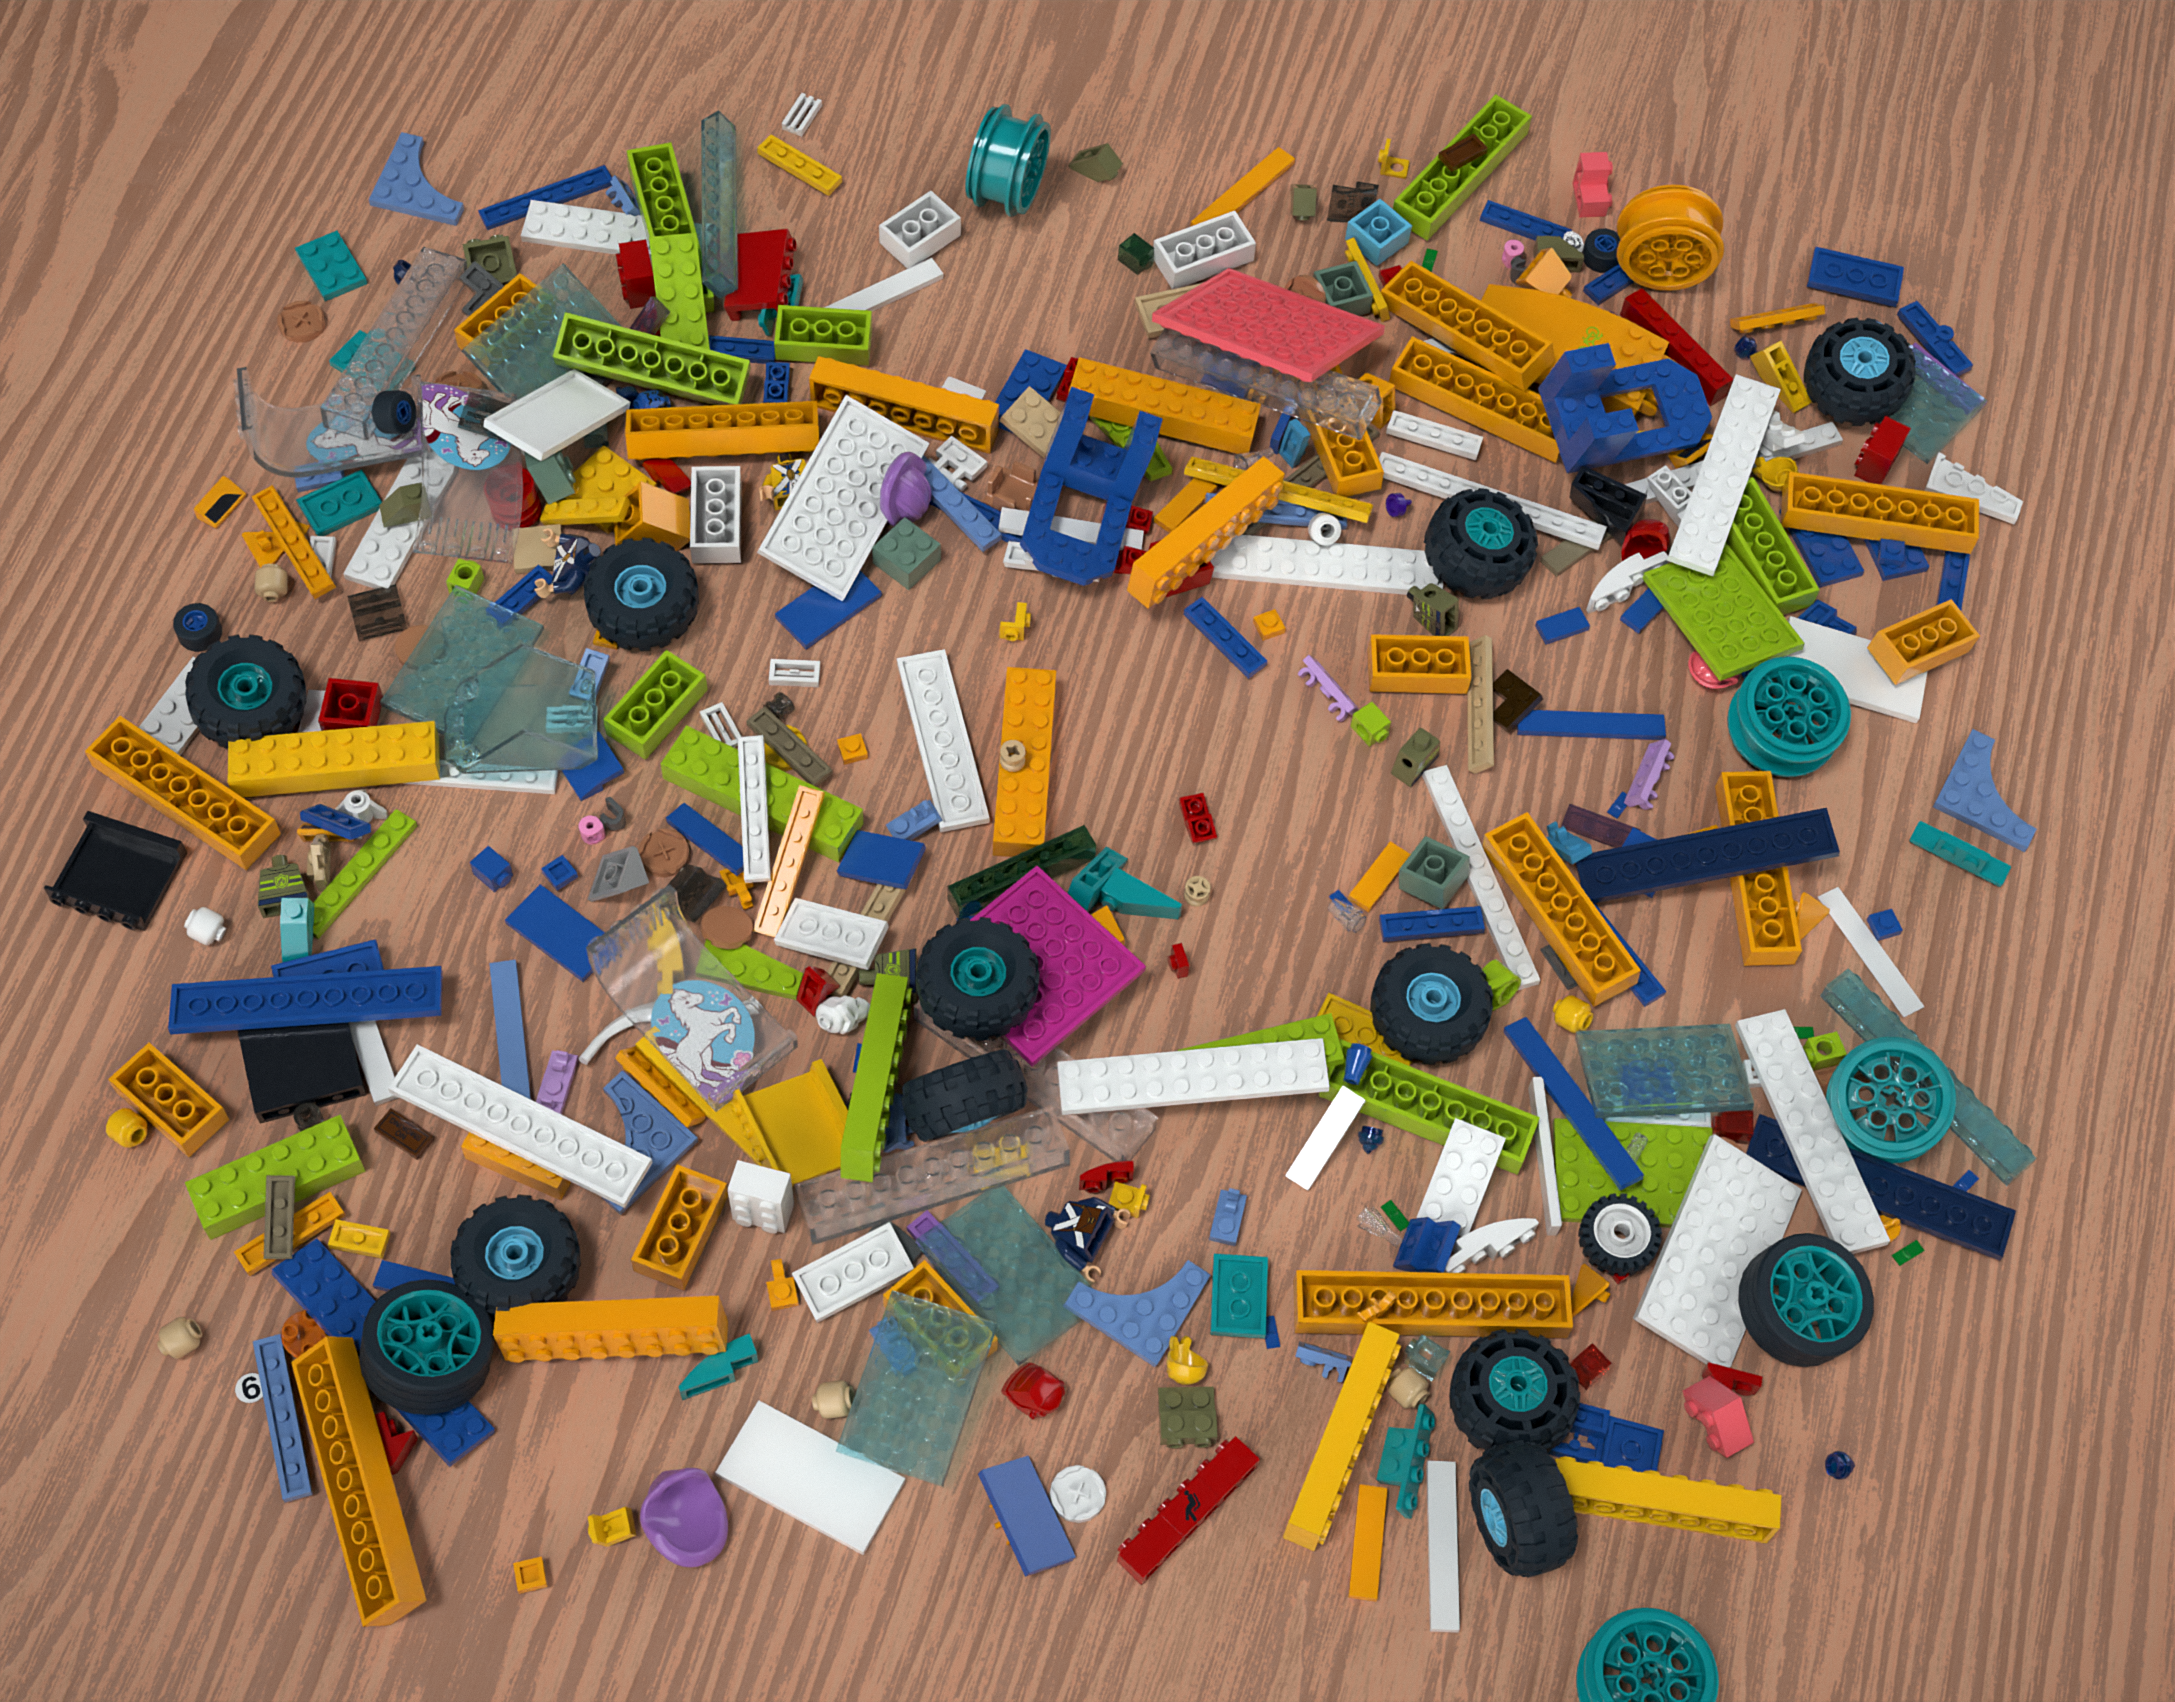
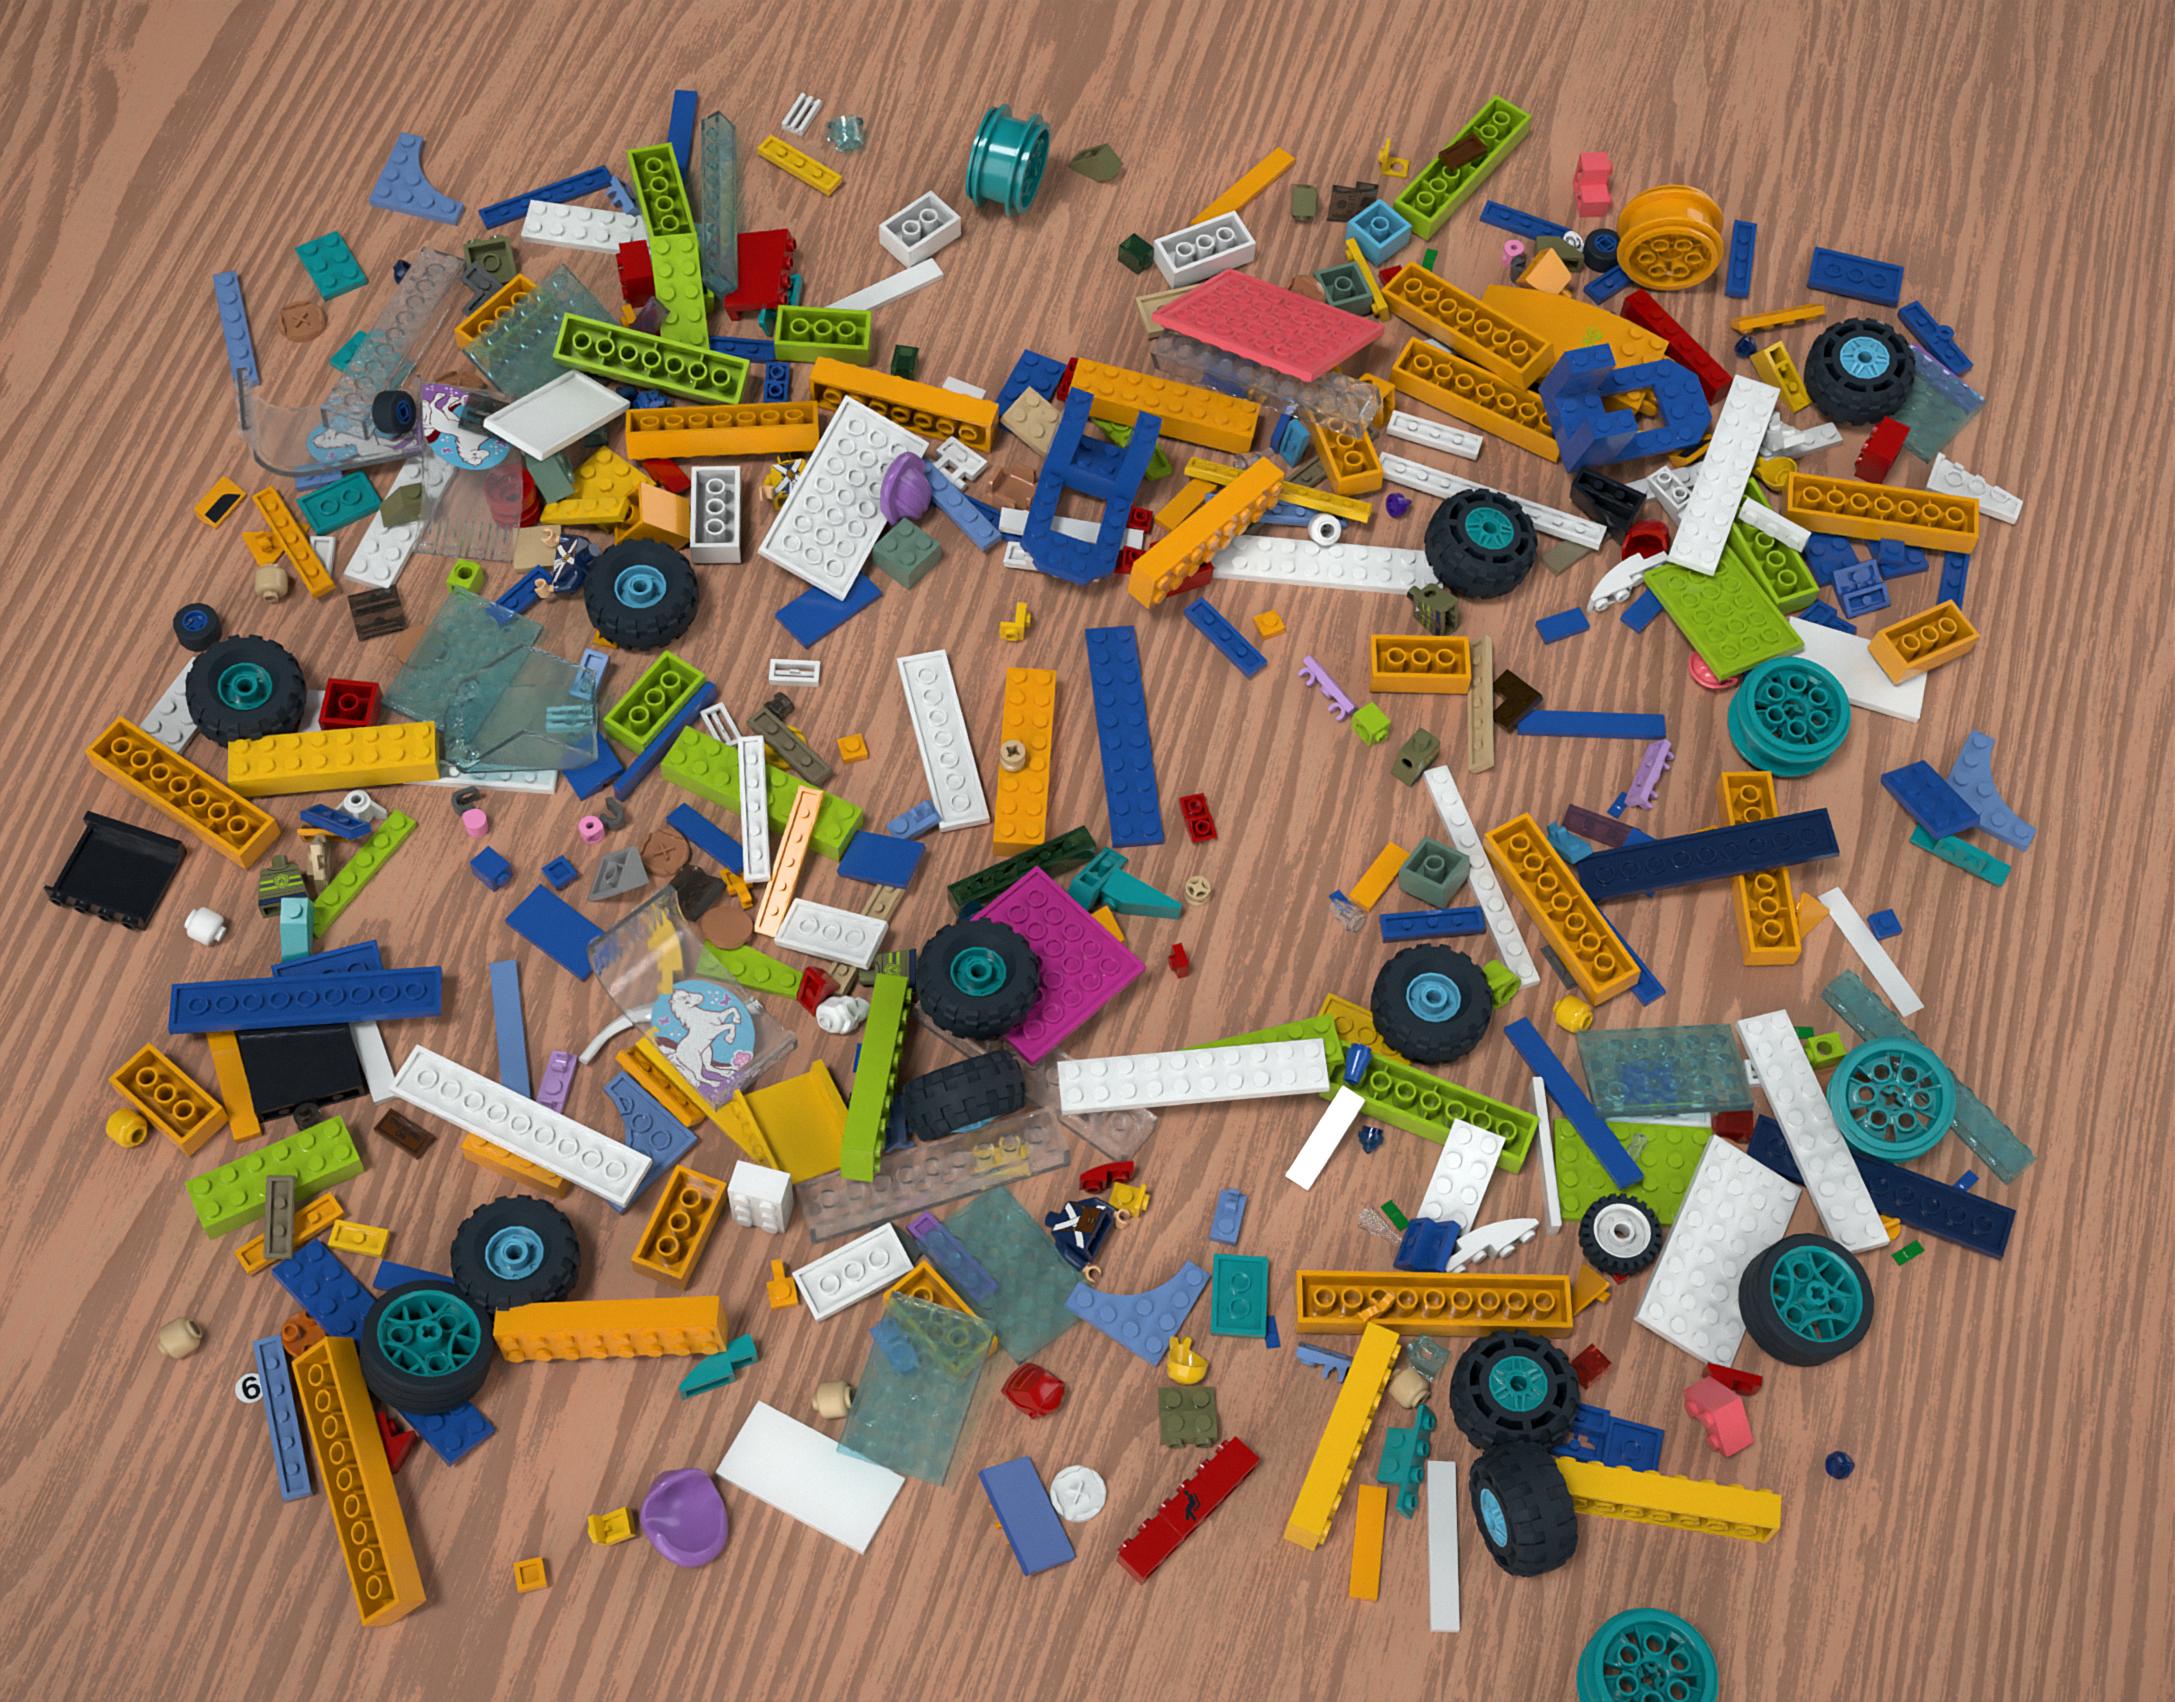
none -> light orange tile [206,1030,263,1144]
none -> medium blue plate [212,271,260,390]
none -> leg [451,786,489,838]
none -> blue tile [613,681,717,802]
none -> light orange plate [619,304,639,331]
none -> blue tile [667,90,698,188]
none -> clear light blue piece [825,115,864,151]
none -> clear green brick [891,344,919,381]
none -> blue plate [1085,625,1163,848]
none -> blue plate [1724,220,1757,299]
none -> white plate [1738,497,1811,552]
none -> blue slope [1829,559,1891,618]
none -> blue plate [1880,760,1981,840]

